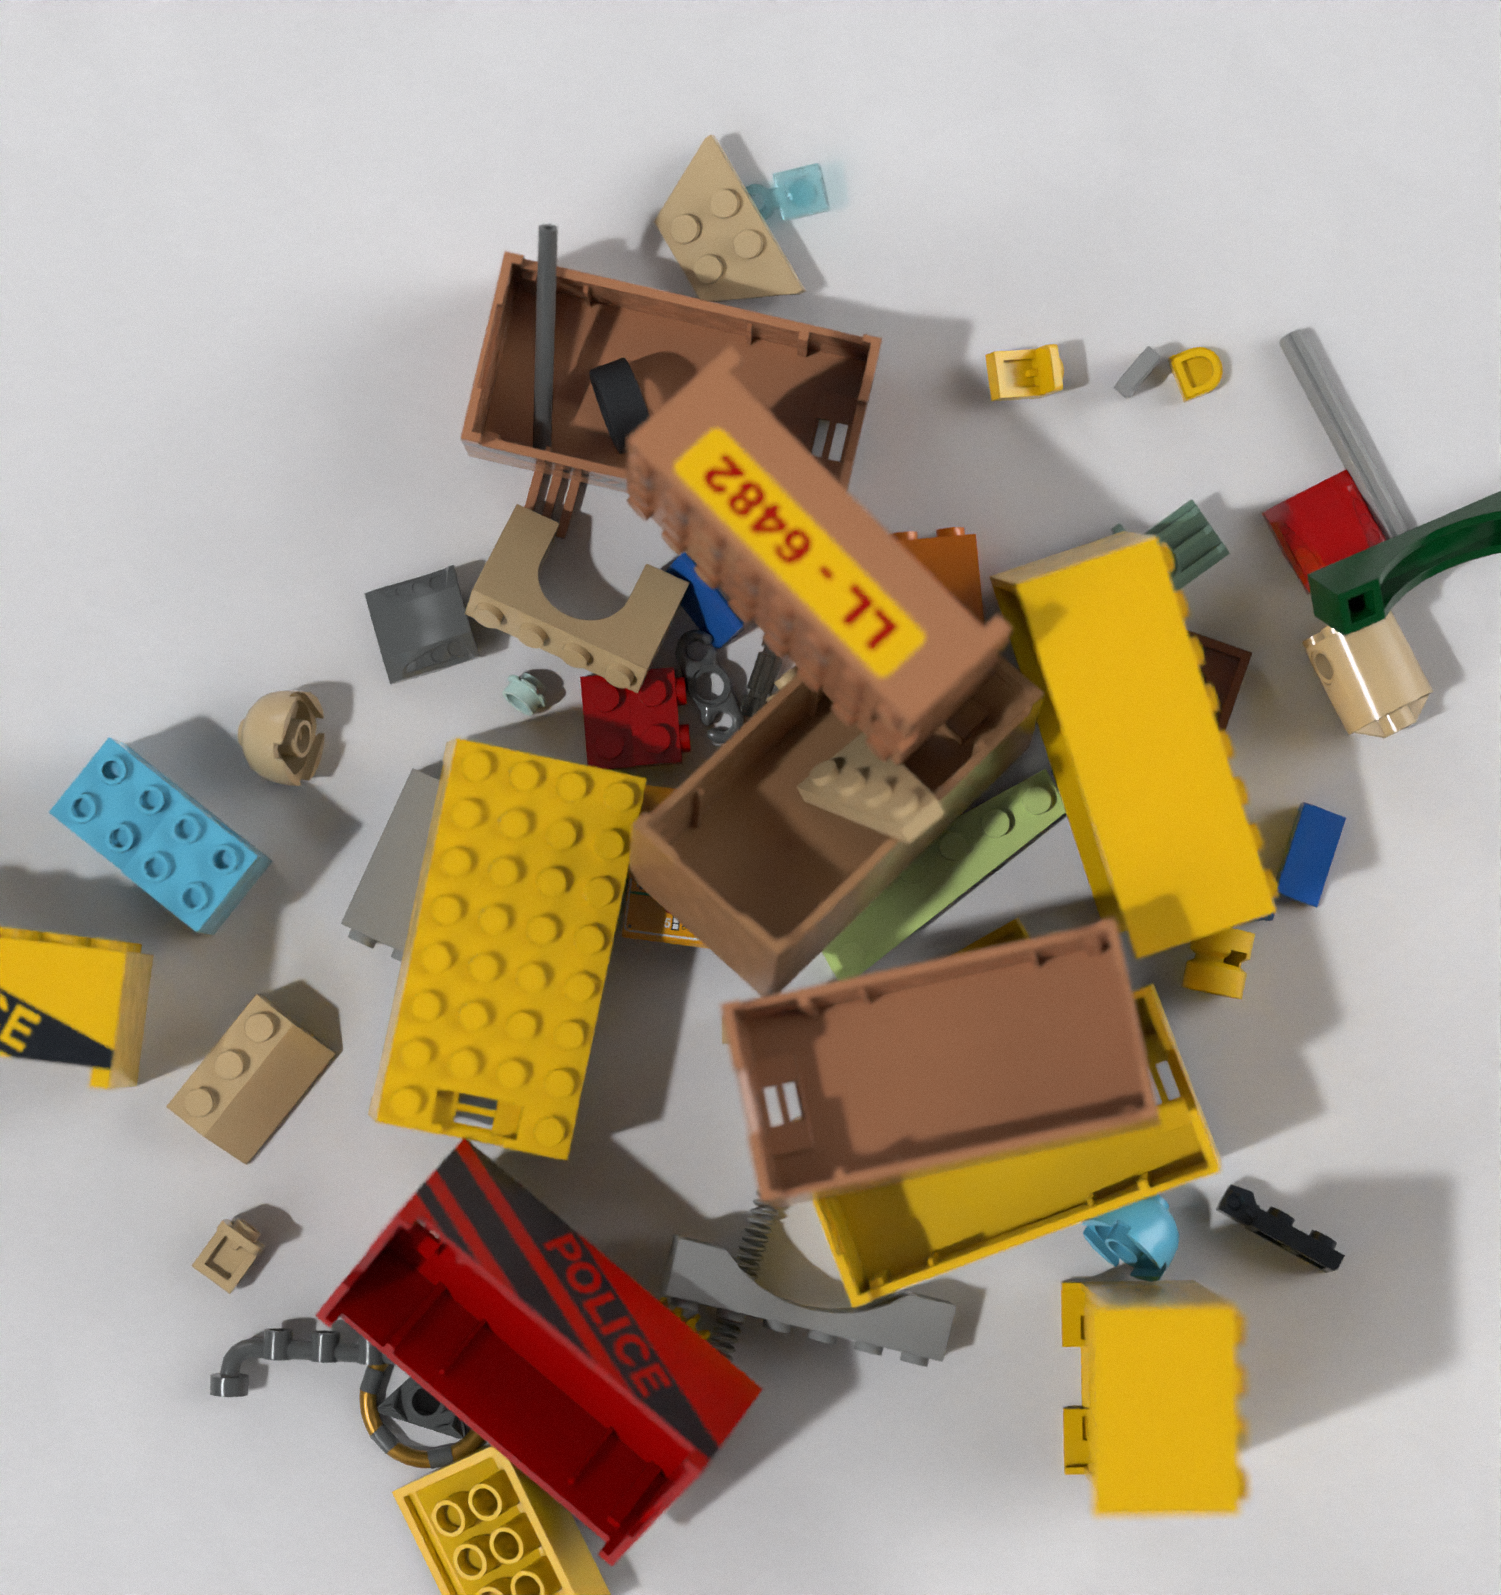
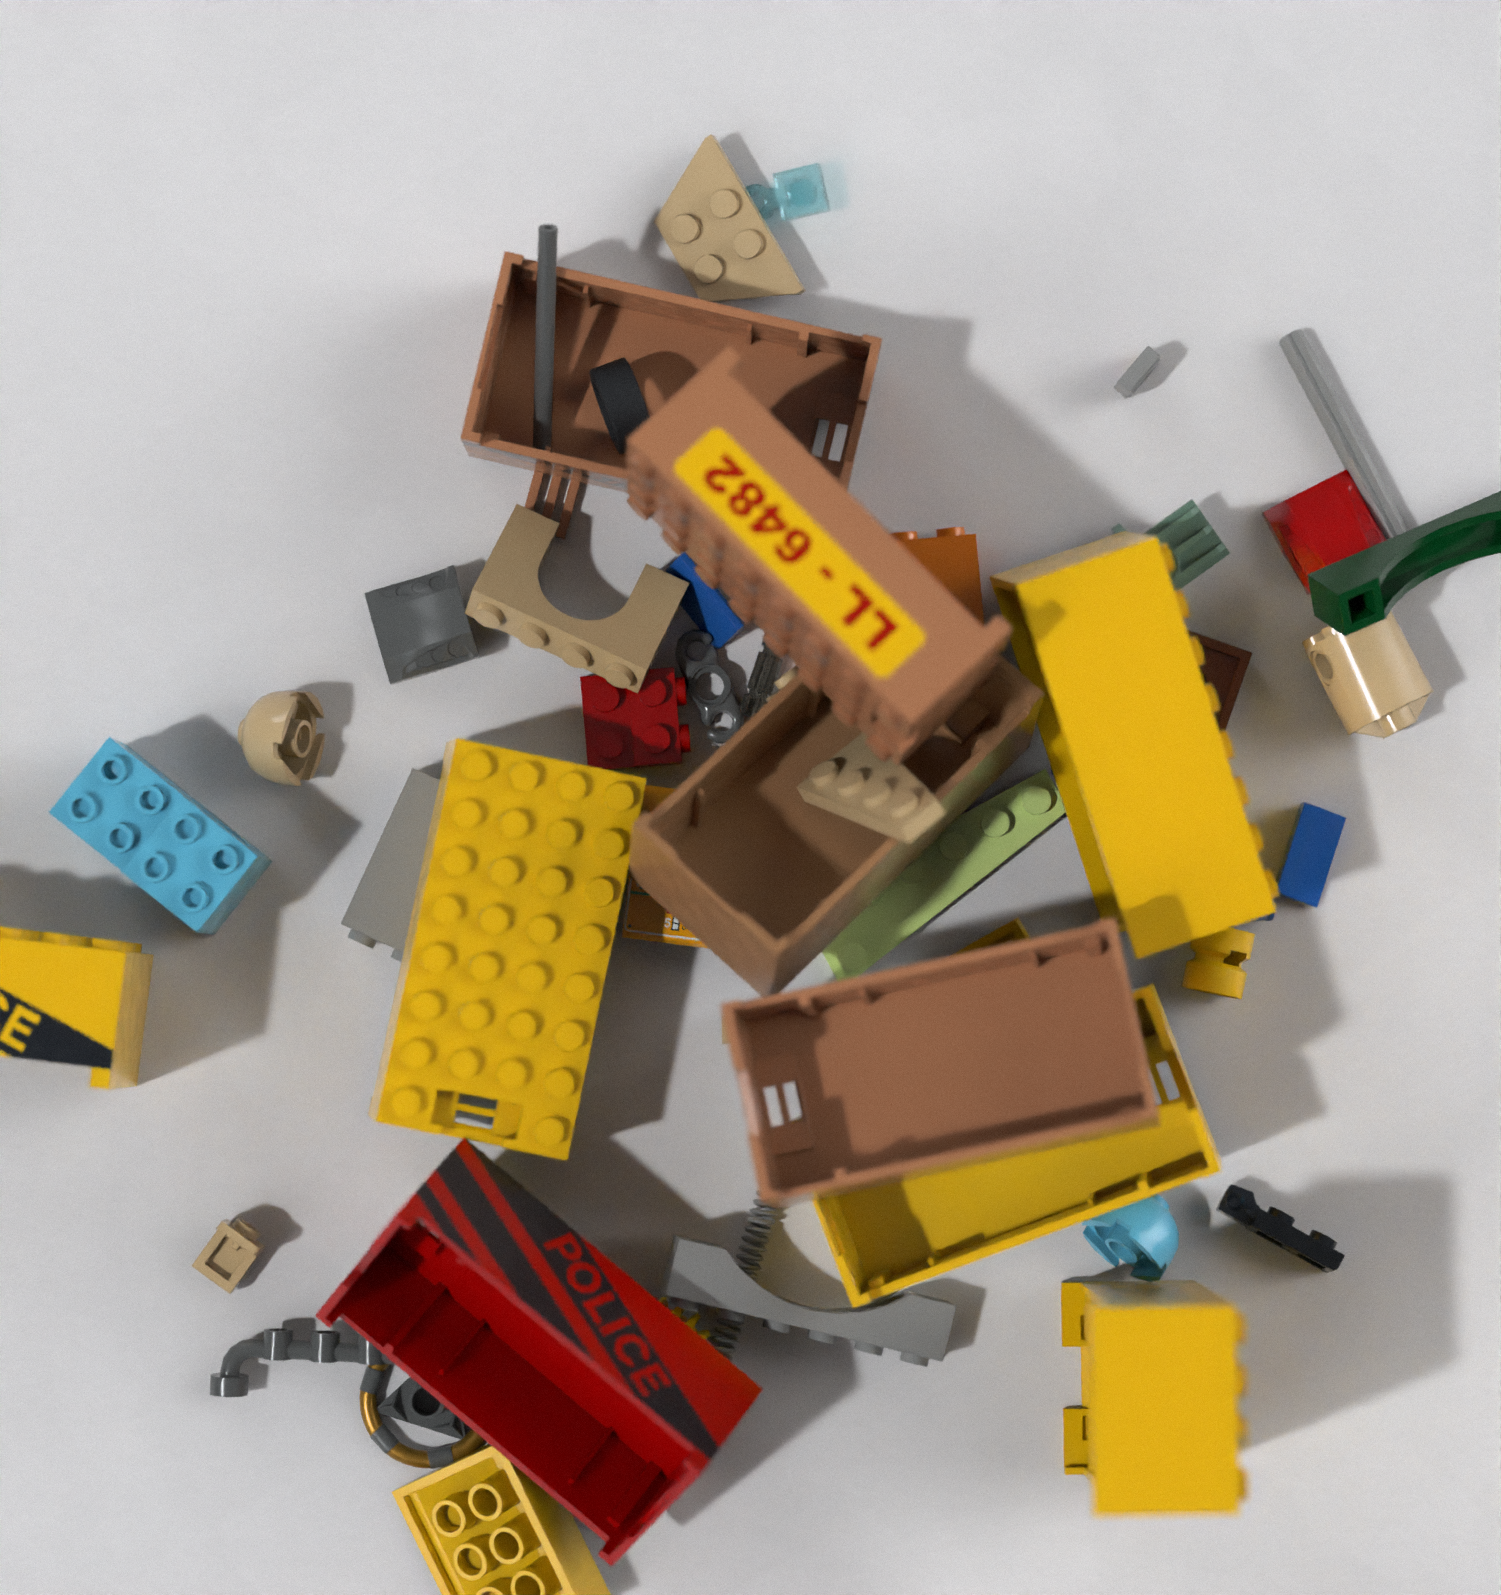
tan slope [166,994,336,1165] -> none
light aqua plate [502,673,547,716] -> none
yellow bracket [985,344,1064,402] -> none
yellow tile [1167,347,1223,403] -> none

